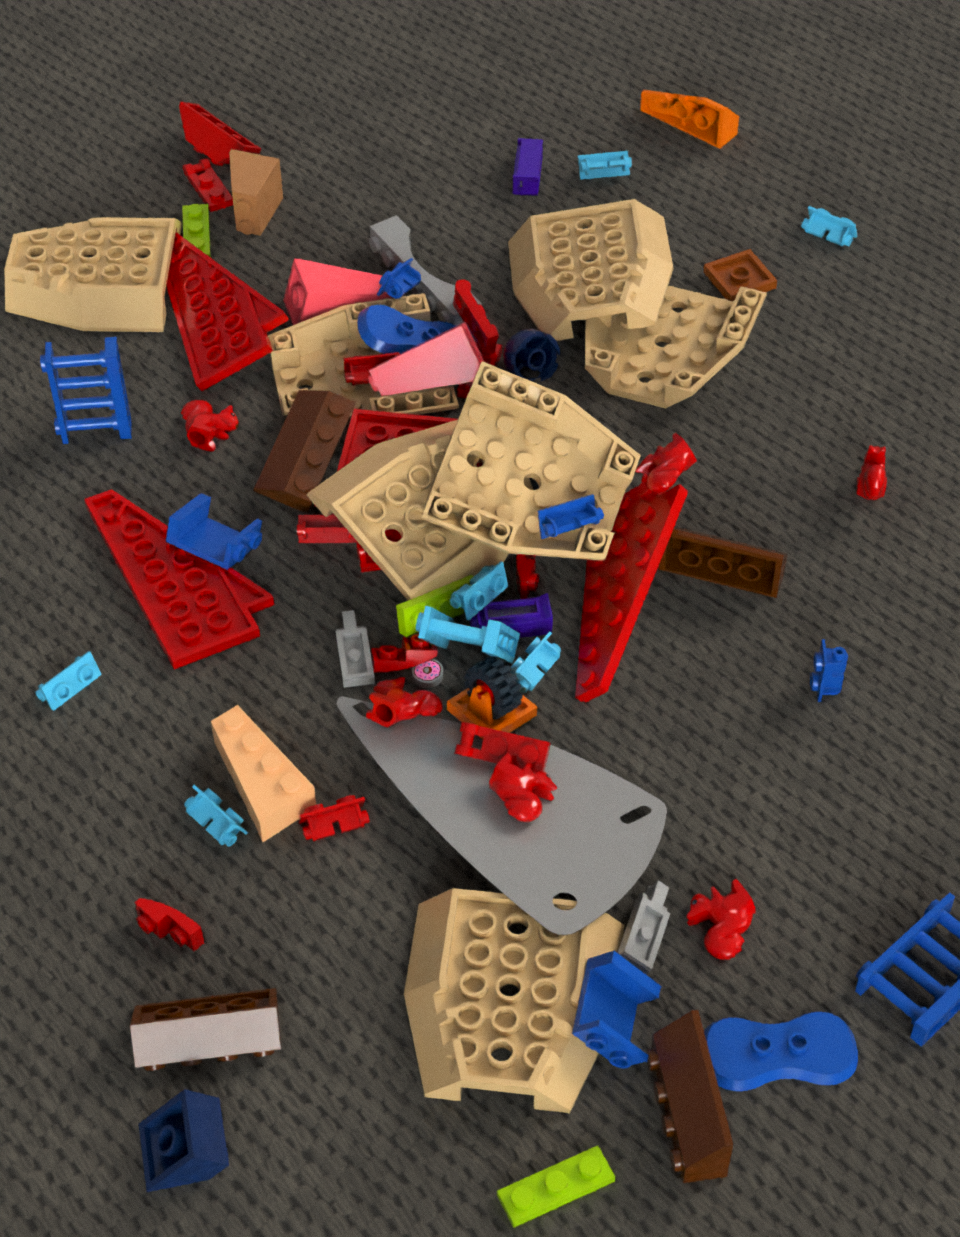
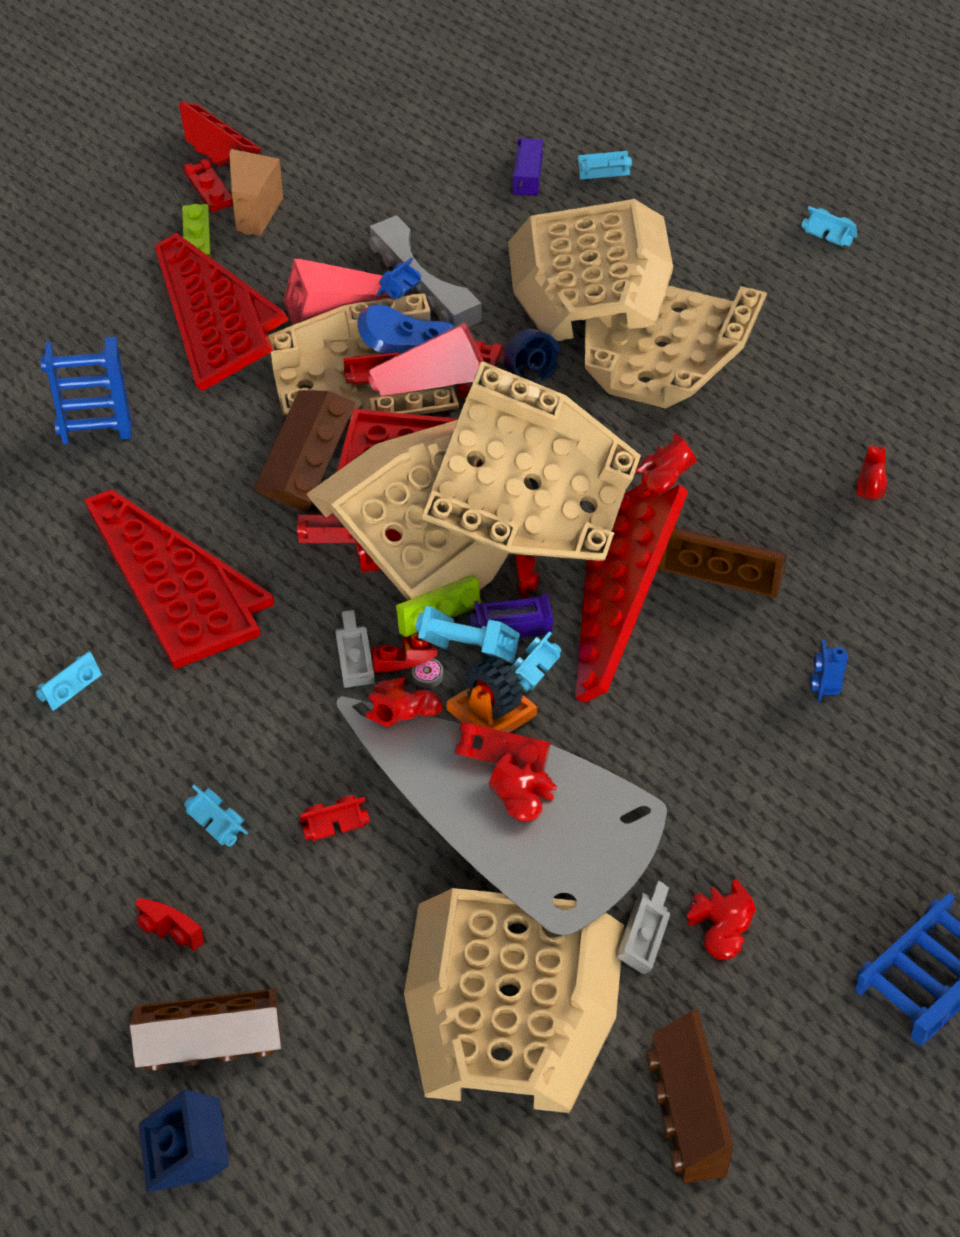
tan wedge [5,217,182,332] -> none
blue panel [166,493,262,570] -> none
red animal [181,400,239,452] -> none
light nougat wedge [211,705,316,842] -> none
medium azure hinge [449,561,508,620] -> none
red plate [453,279,499,356] -> none
lime plate [497,1145,615,1228] -> none
blue hinge [537,494,604,539] -> none
blue panel [572,951,661,1068] -> none
orange wedge [640,90,739,149] -> none
dark orange plate [703,249,777,301] -> none
blue plate [704,1012,858,1092] -> none

